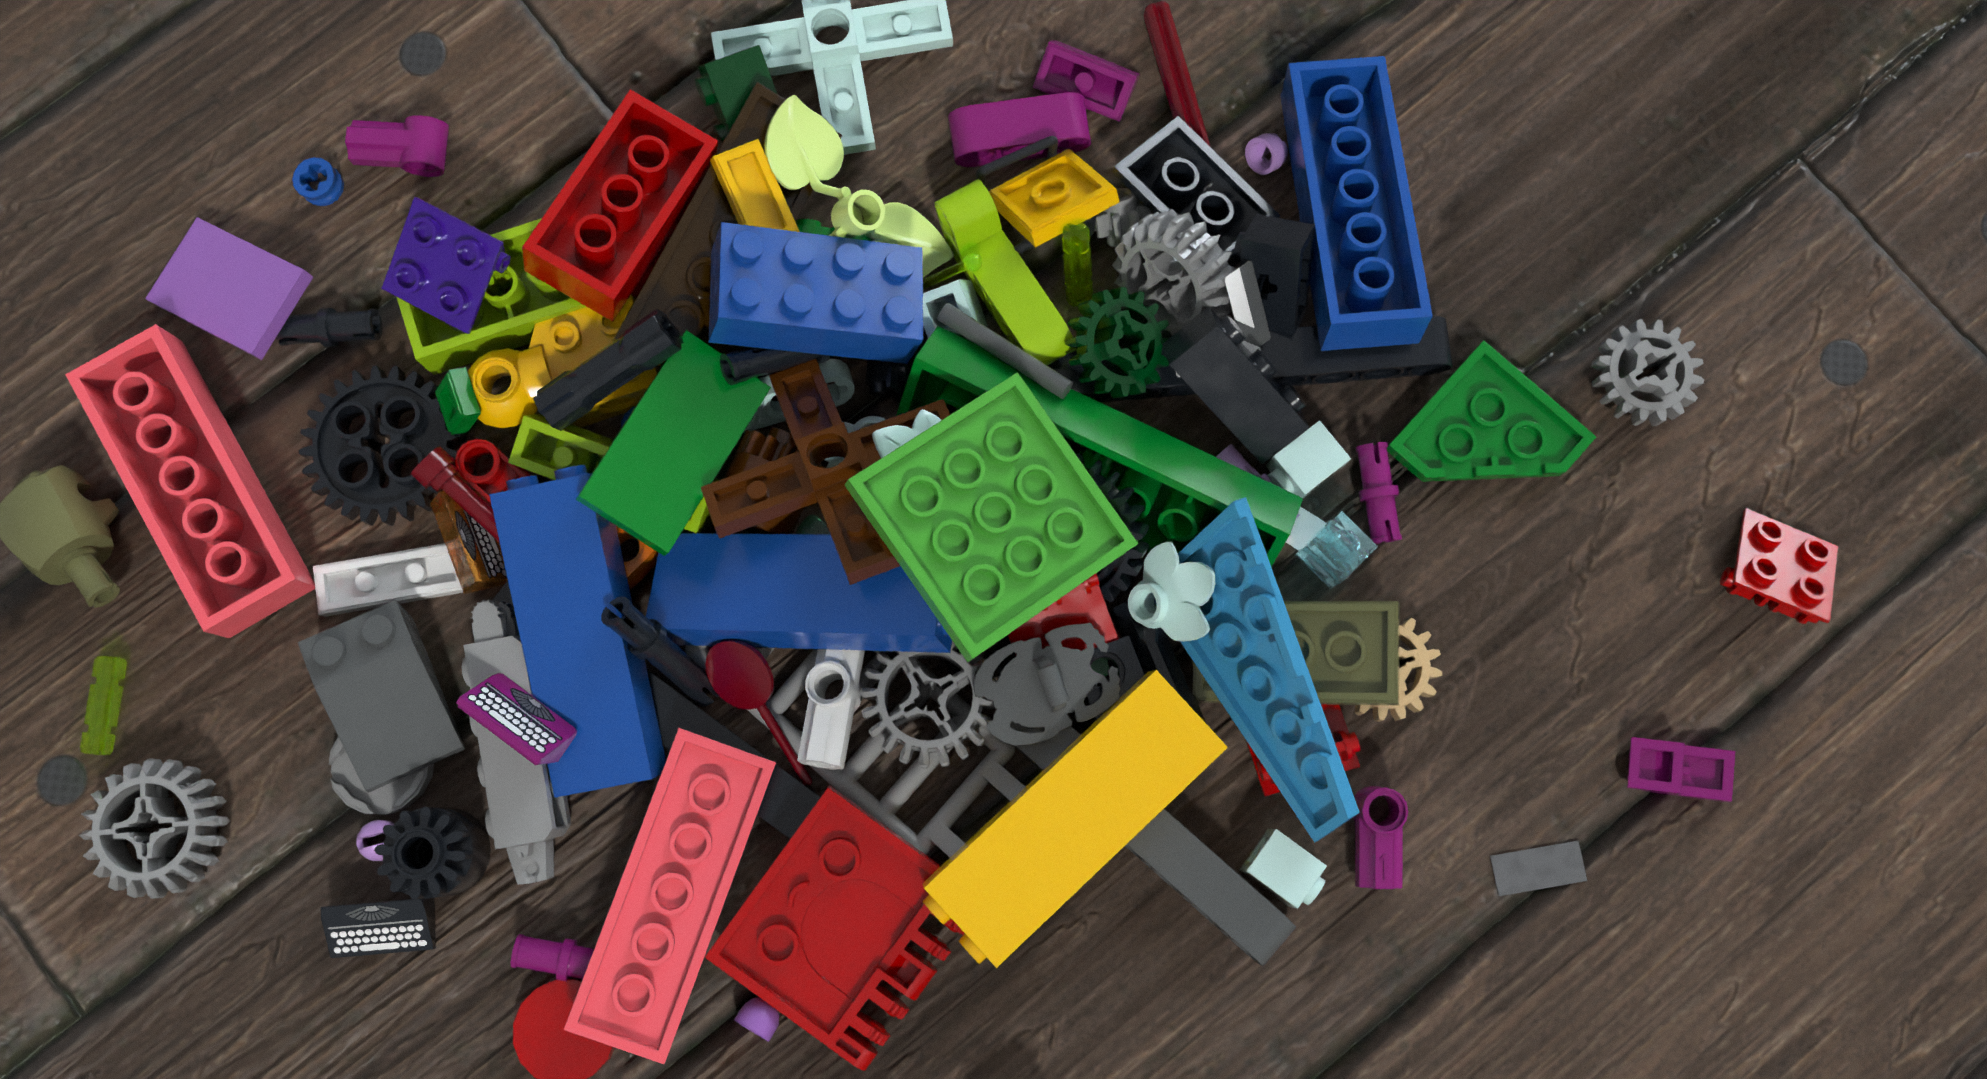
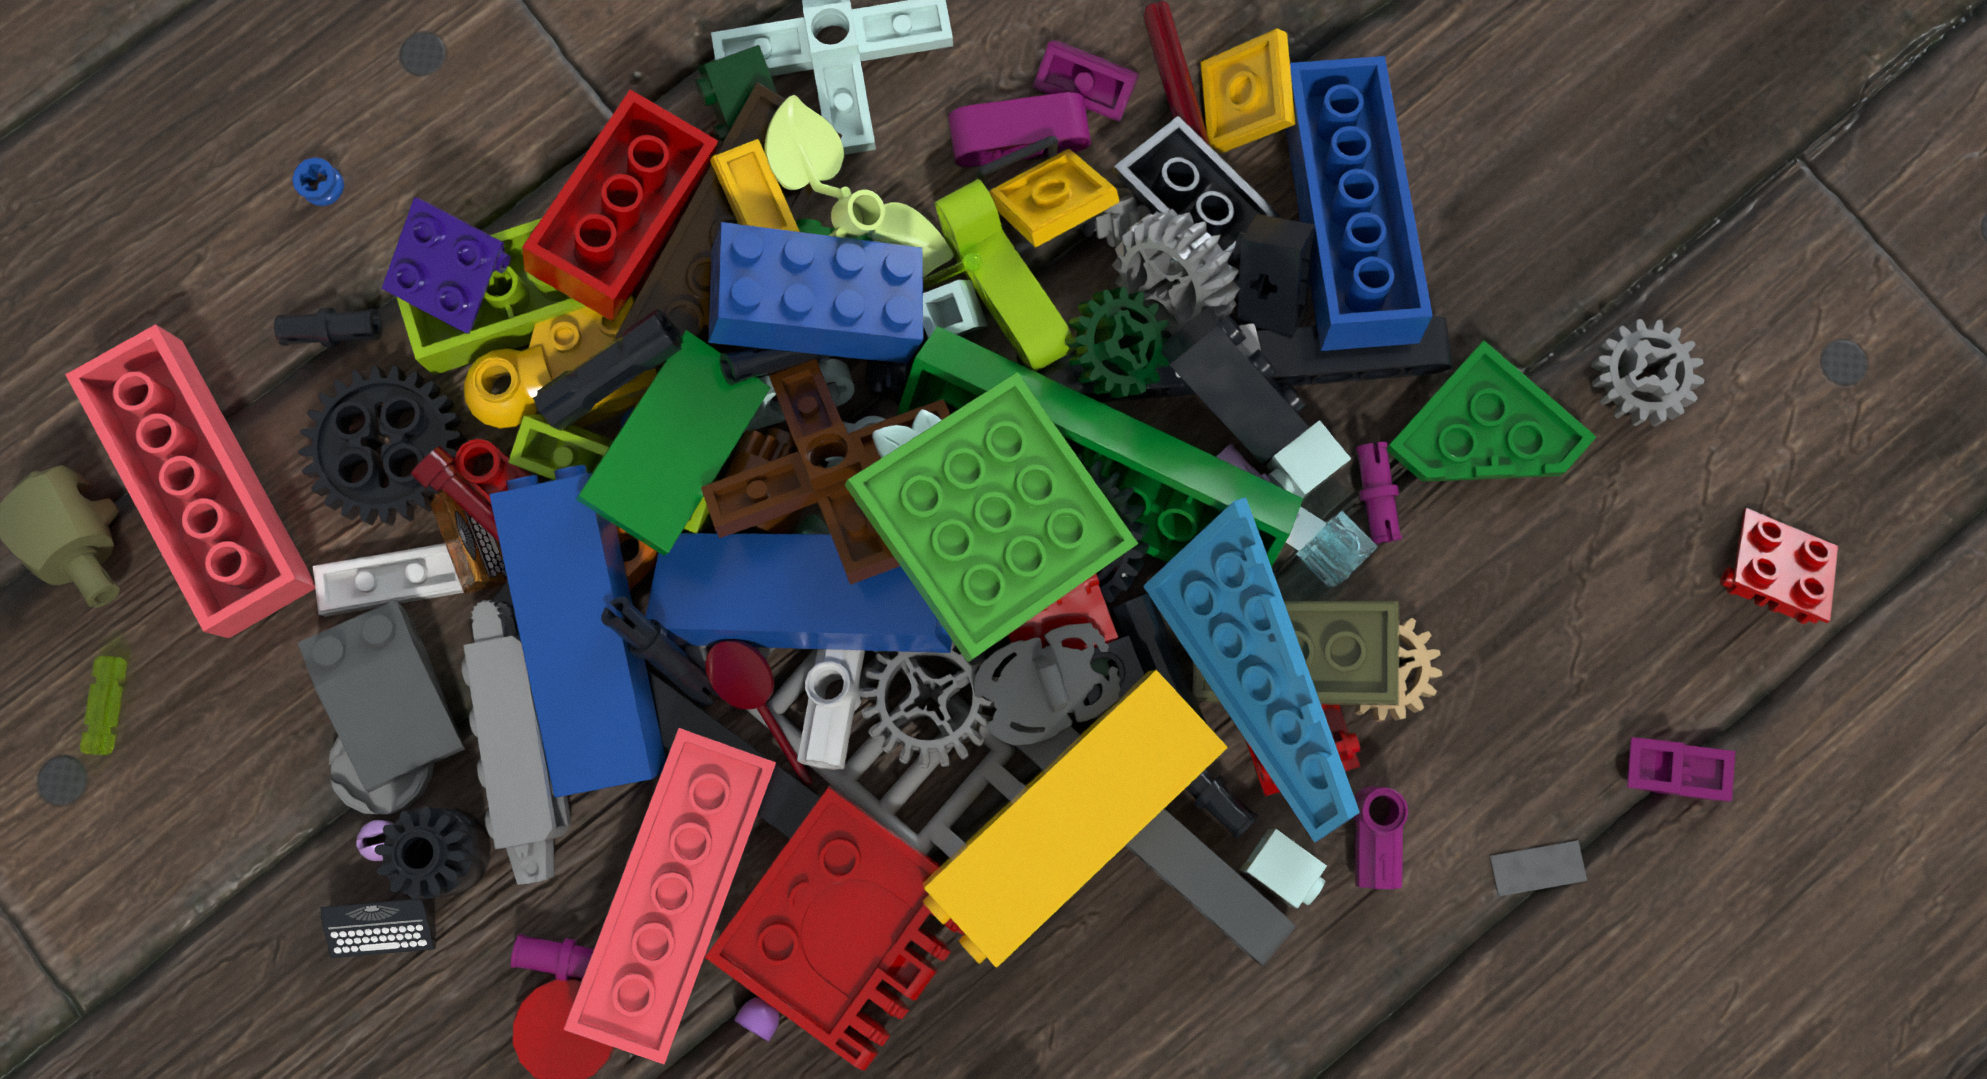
light grey gear [78,758,230,899] -> none
medium lavender tile [145,217,313,360] -> none
magenta piece [345,115,449,177] -> none
green tile [435,367,481,435] -> none
slope [456,673,577,765] -> none
dark grey bar [938,303,1073,399] -> none
clear neon green axle [1062,223,1093,307] -> none
light aqua plate [1128,541,1215,642] -> none
sticker [1225,261,1271,353] -> none
lavender hinge [1245,133,1288,175] -> none
none -> black pin [1185,768,1259,840]
none -> yellow tile [1201,28,1295,155]

